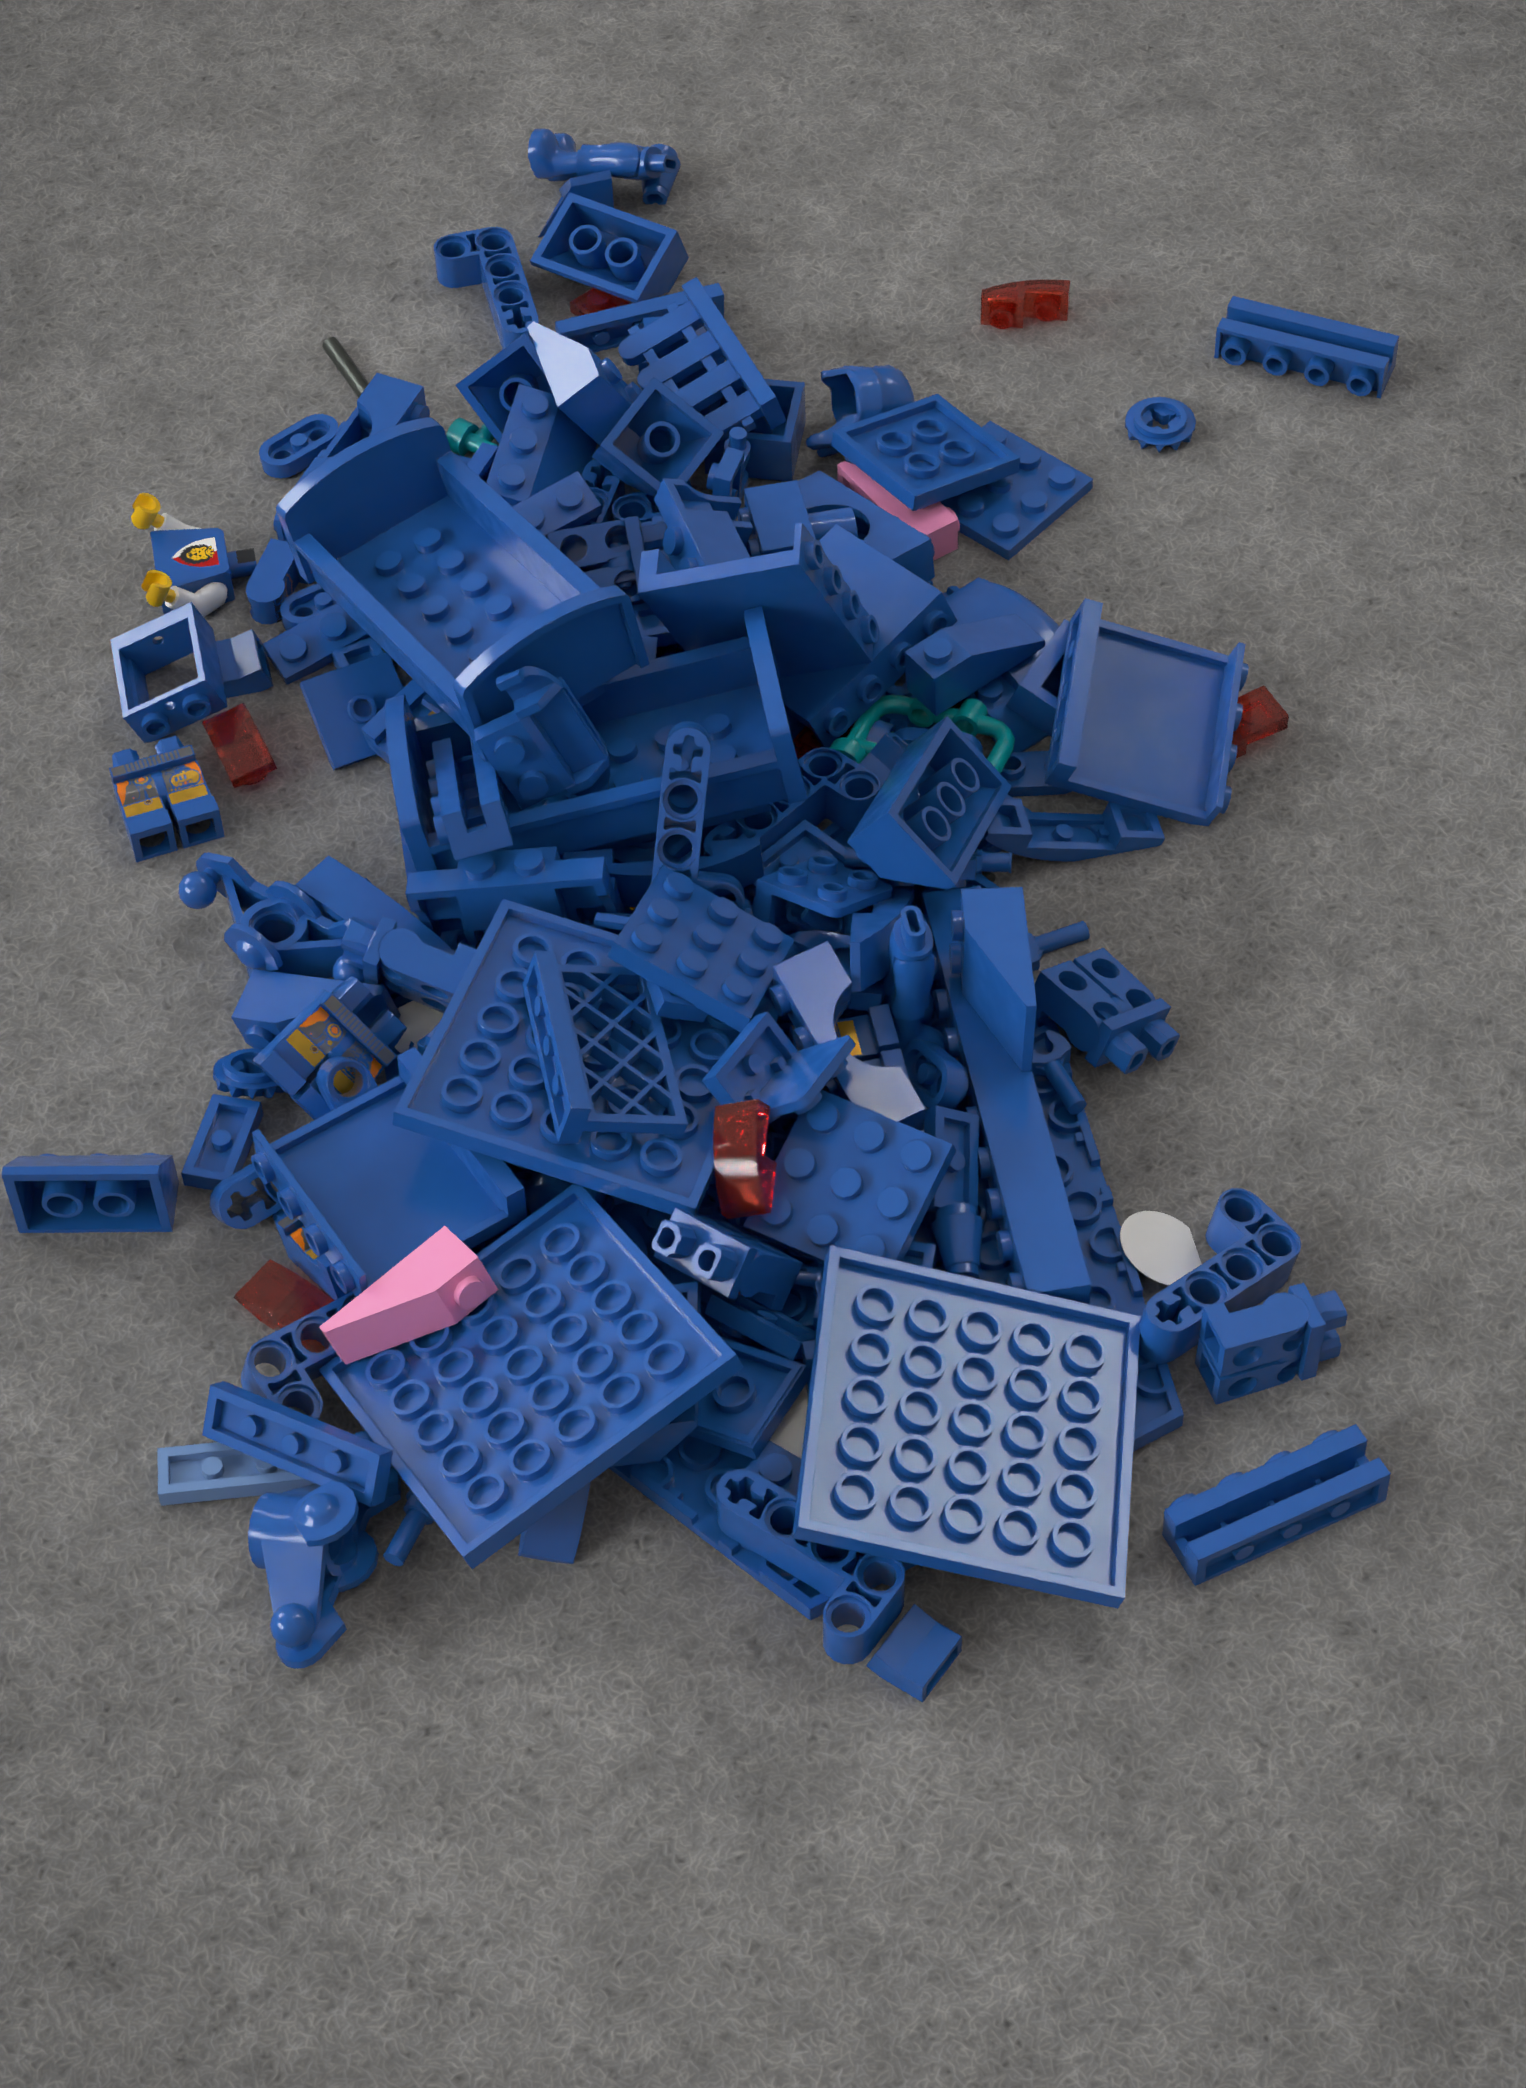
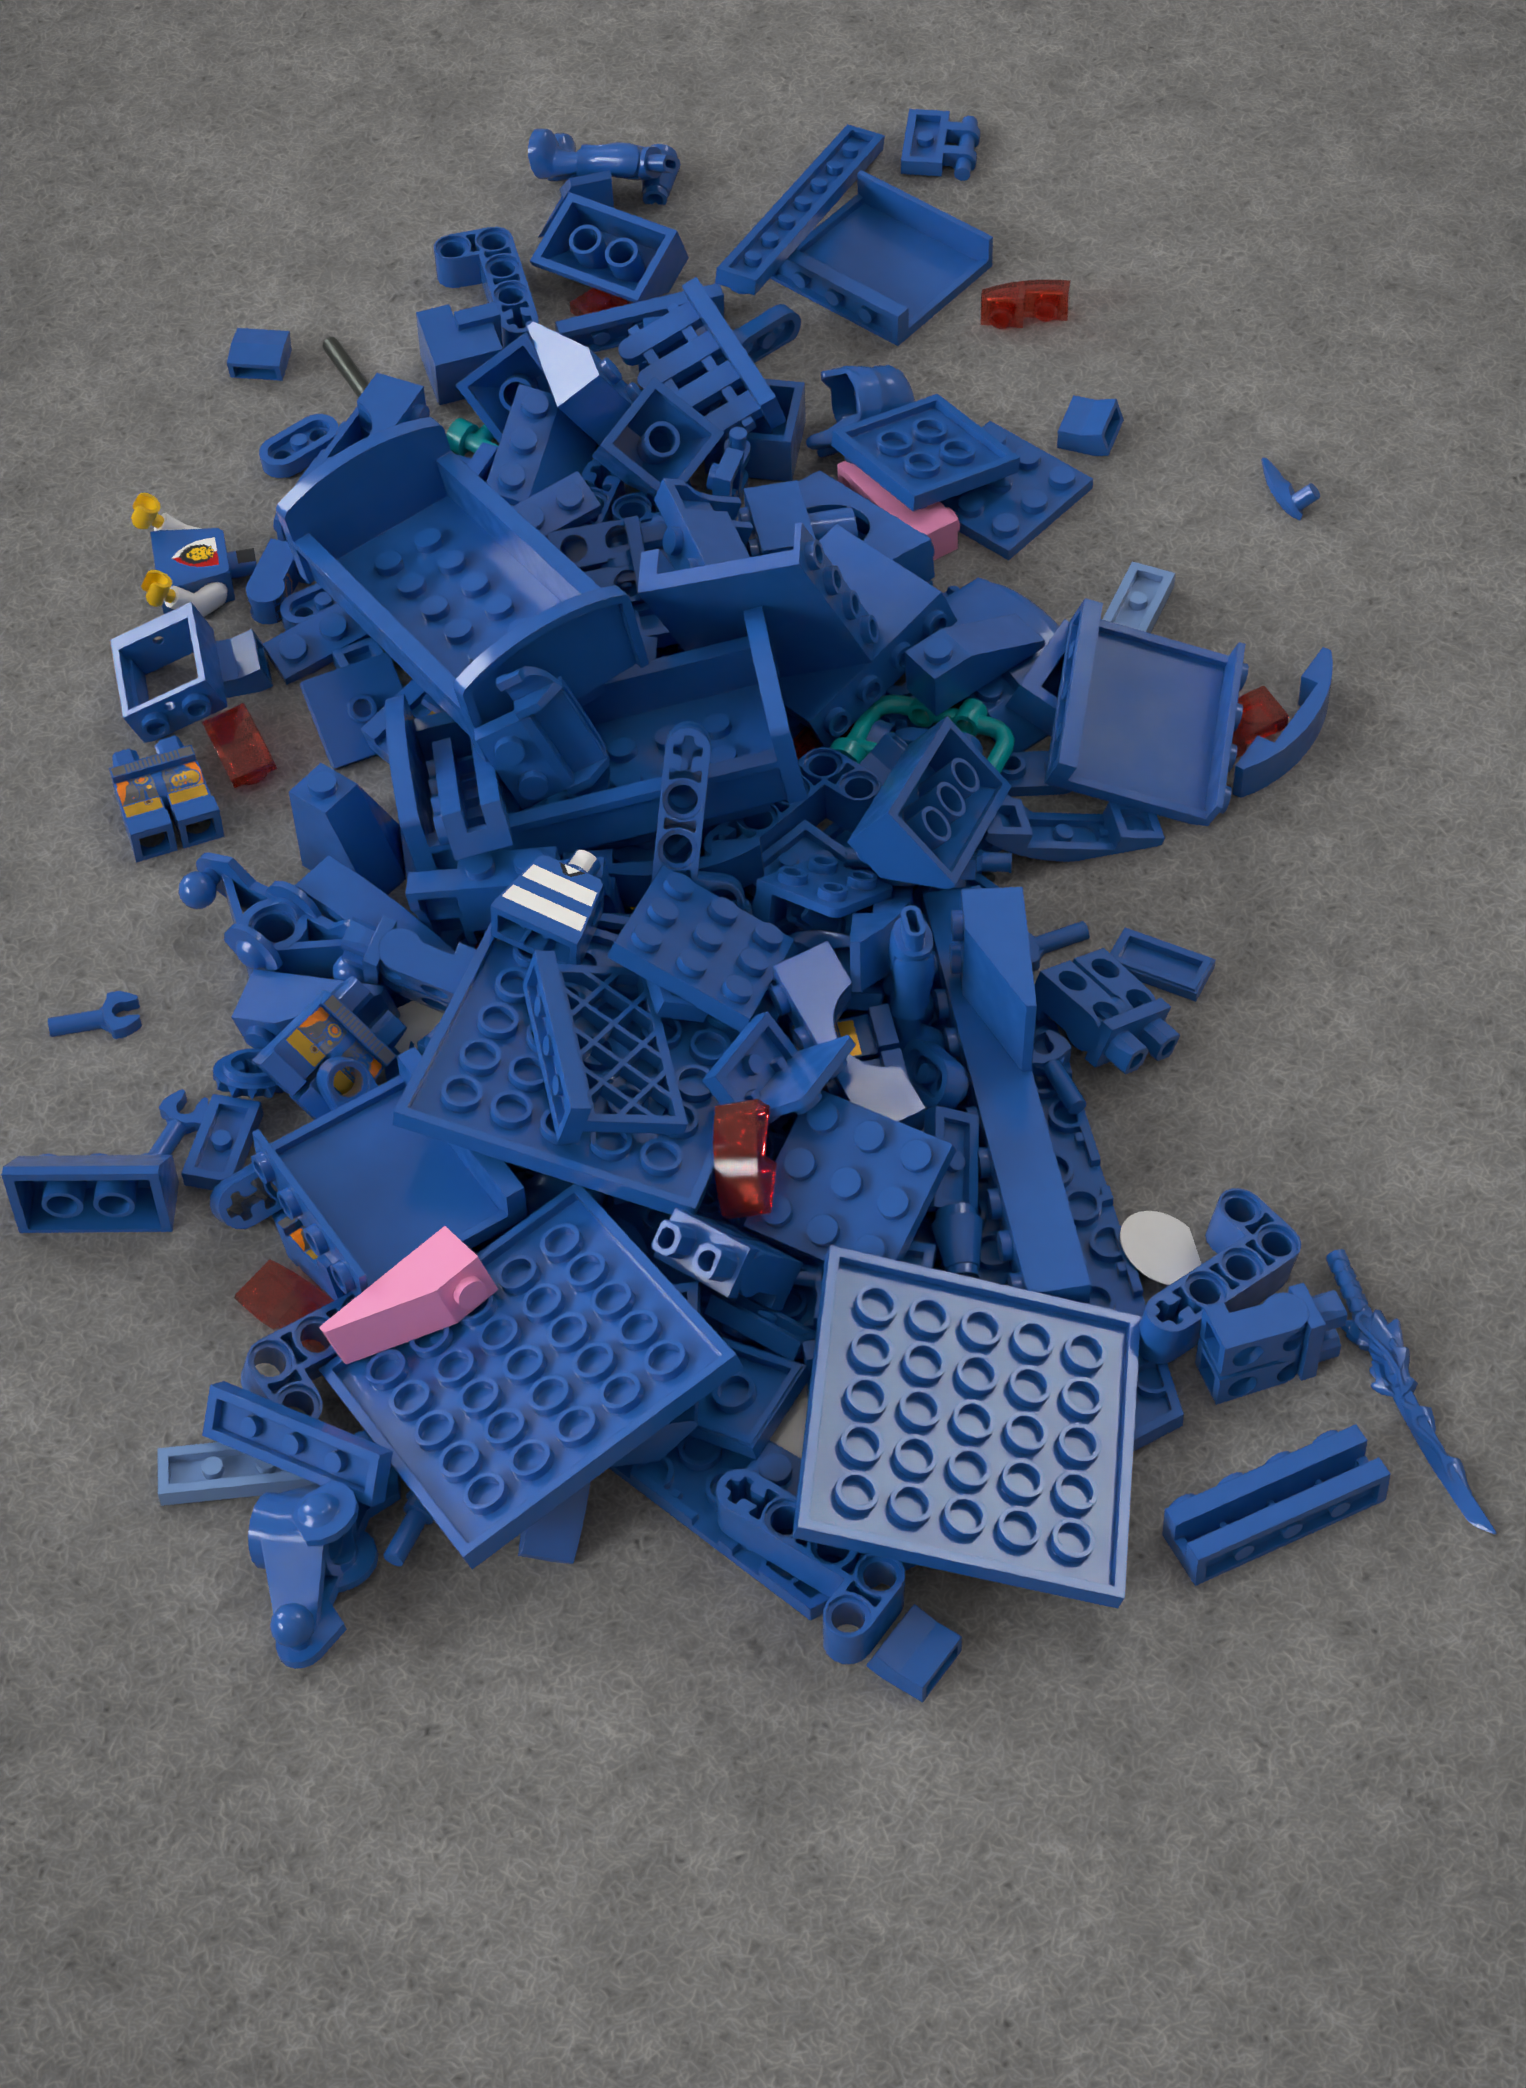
blue gear [1125,397,1196,453] -> none
blue brick [1214,296,1399,399] -> none
none -> blue bar [48,991,142,1039]
none -> blue bar [148,1089,209,1155]
none -> blue piece [227,328,292,381]
none -> blue slope [289,763,406,895]
none -> blue plate [416,301,503,405]
none -> blue torso [491,850,604,965]
none -> blue plate [715,124,885,296]
none -> blue plate [733,304,801,363]
none -> blue panel [770,170,993,346]
none -> blue plate [901,109,981,181]
none -> blue piece [1057,395,1124,456]
none -> medium blue plate [1102,561,1175,633]
none -> blue tile [1110,927,1216,1002]
none -> blue slope [1232,647,1333,798]
none -> blue bar [1261,458,1320,520]
none -> blue sword [1326,1249,1497,1534]

